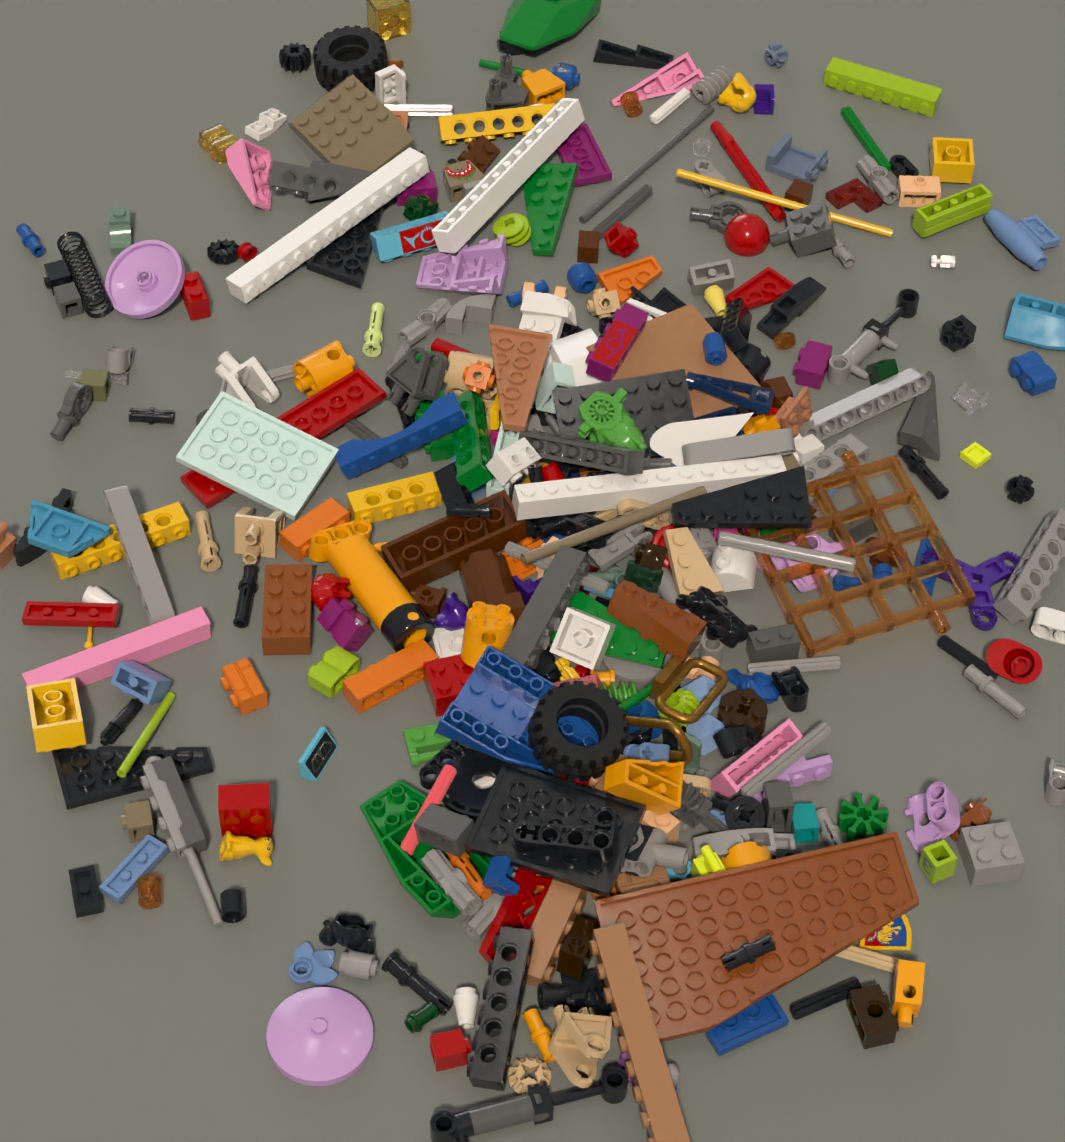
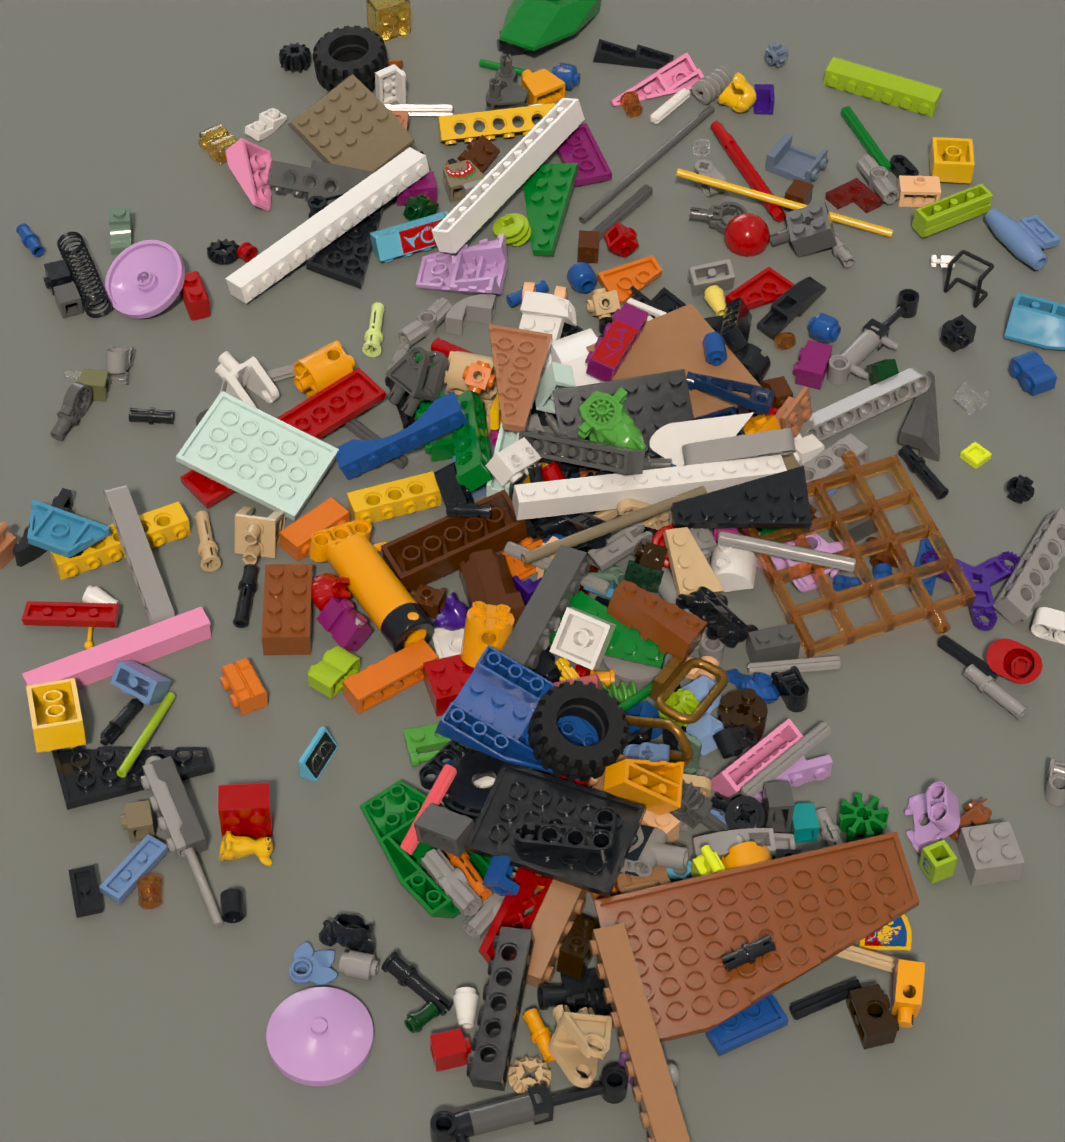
none -> black bush [308,196,326,219]
none -> blue head [808,313,841,344]
none -> black piece [944,250,994,307]

